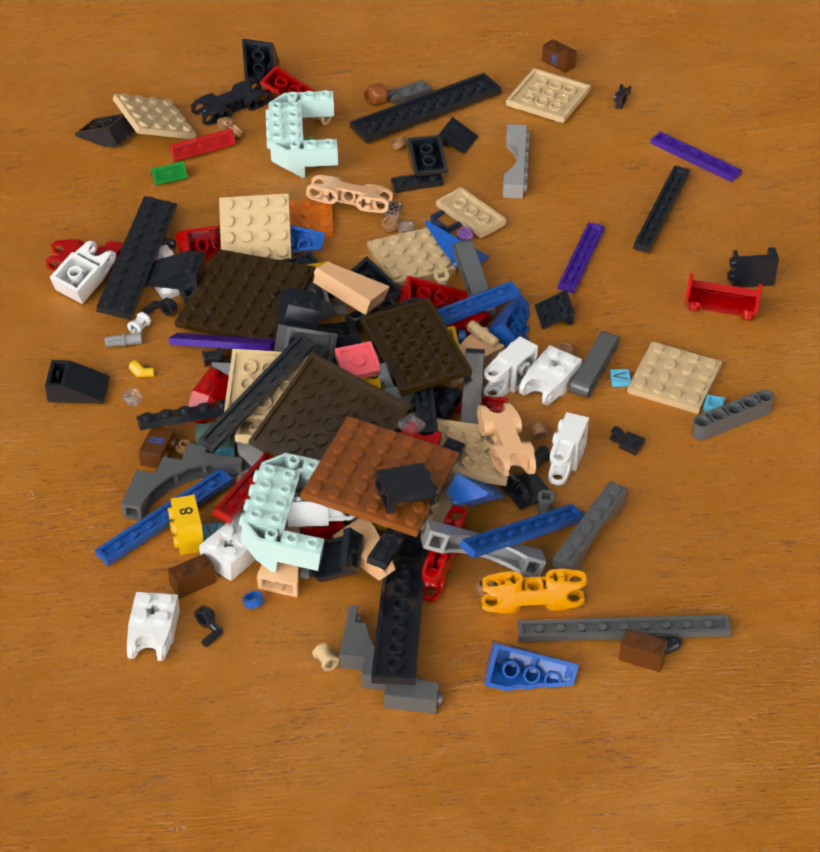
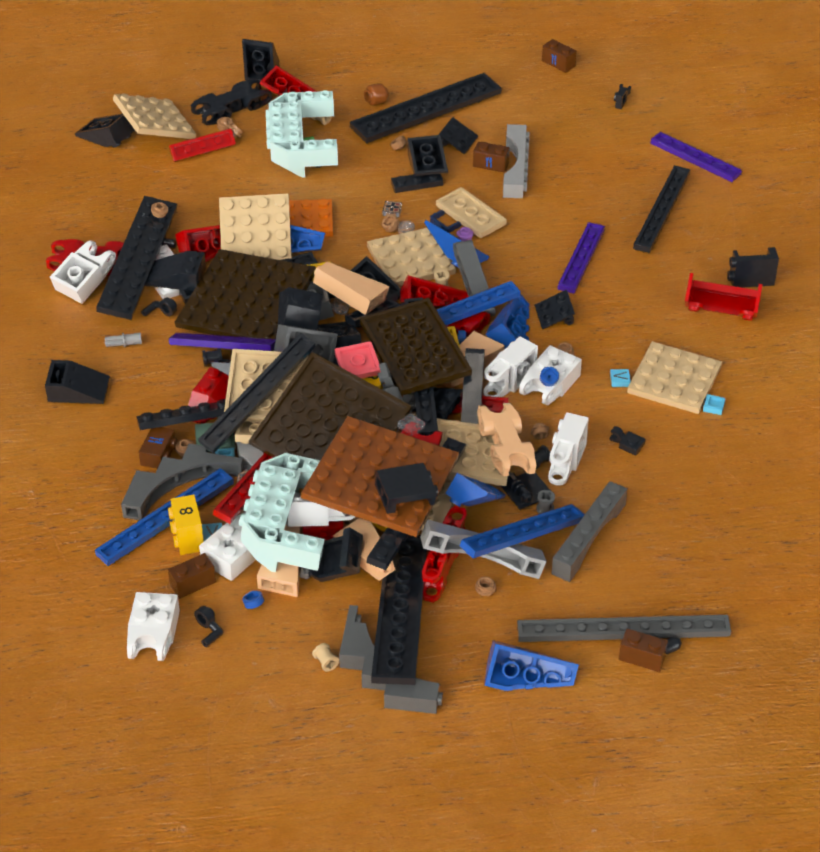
clear tile [123,388,143,407] -> none
white bush [127,312,151,334] -> none
yellow arm [129,360,154,377] -> none
green panel [149,161,188,186] -> none
light nougat piece [306,175,393,213] -> none
dark grey hinge [387,80,431,104] -> none
tan axle [467,320,499,347] -> none
light orange piece [481,569,587,614] -> none
tan plate [506,68,591,123] -> none
dark grey beam [570,331,620,398] -> none
dark grey beam [692,390,774,440] -> none
none -> medium nougat plate [151,202,168,218]
none -> reddish brown brick [473,141,510,173]
none -> blue tile [540,367,559,387]

